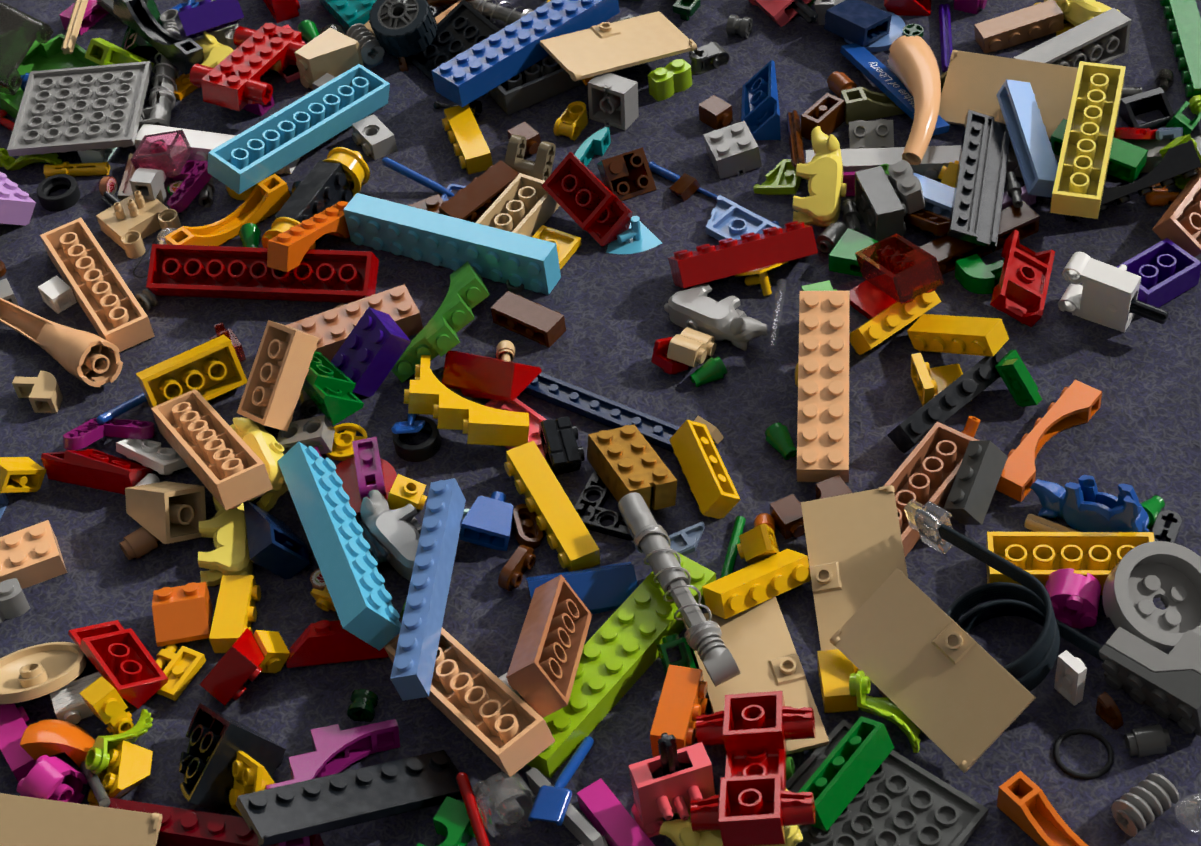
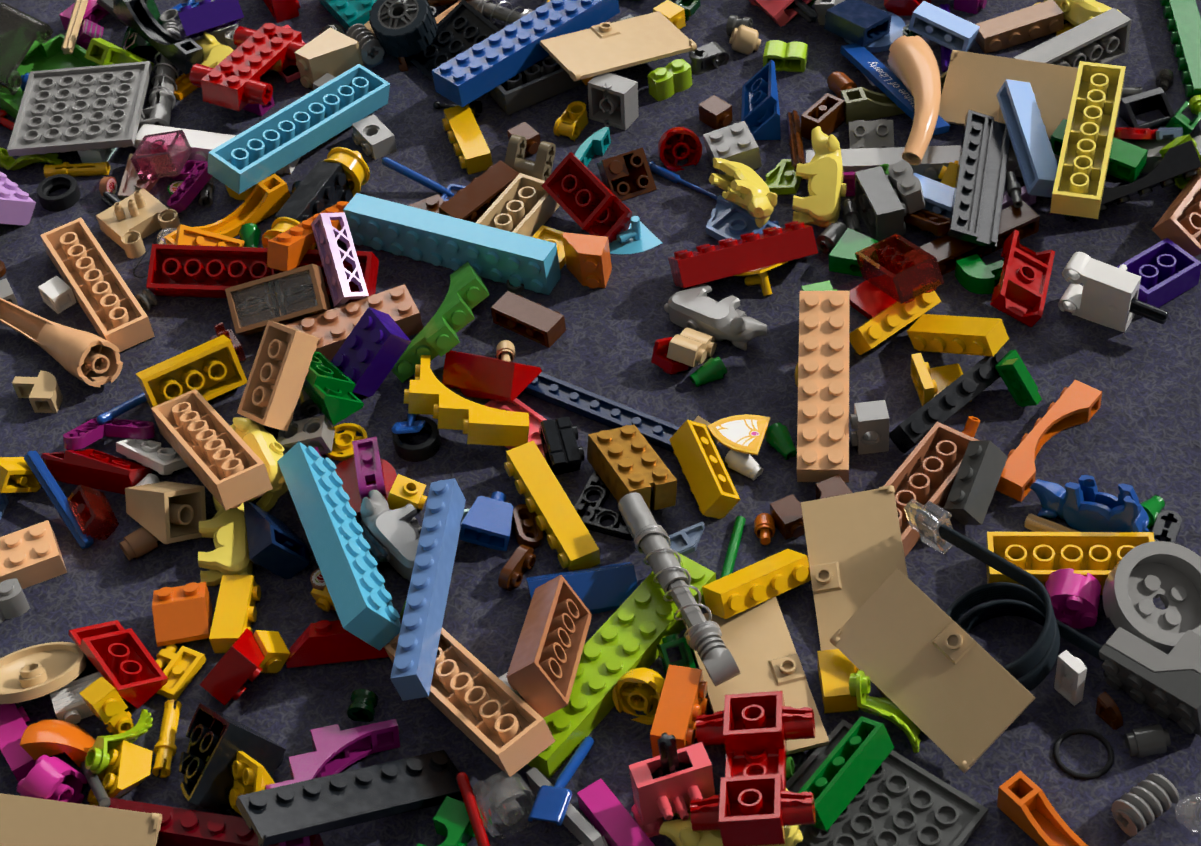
light grey brick [130,168,167,204] -> none
green cone [298,20,319,42] -> none
reddish brown slope [669,173,700,201] -> none
yellow slope [737,524,779,564] -> none
clear bar [767,279,787,350] -> none
orange cylinder [1145,188,1179,206] -> none
none -> blue axle [24,451,94,549]
none -> clear red brick [67,484,119,541]
none -> magenta brick [76,19,104,51]
none -> yellow pin [152,699,182,778]
none -> light orange plate [175,224,245,247]
none -> clear brick [225,264,331,336]
none -> lavender fence [311,212,369,307]
none -> orange slope [562,232,612,288]
none -> yellow cylinder [612,667,665,725]
none -> yellow brick [653,0,686,30]
none -> red cylinder [658,127,702,172]
none -> shield [707,414,771,456]
none -> light yellow animal [709,158,777,228]
none -> white cone [725,449,763,481]
none -> tan head [729,25,761,55]
none -> lime brick [763,40,808,72]
none -> light grey brick [850,400,889,455]
none -> light blue brick [908,1,980,52]

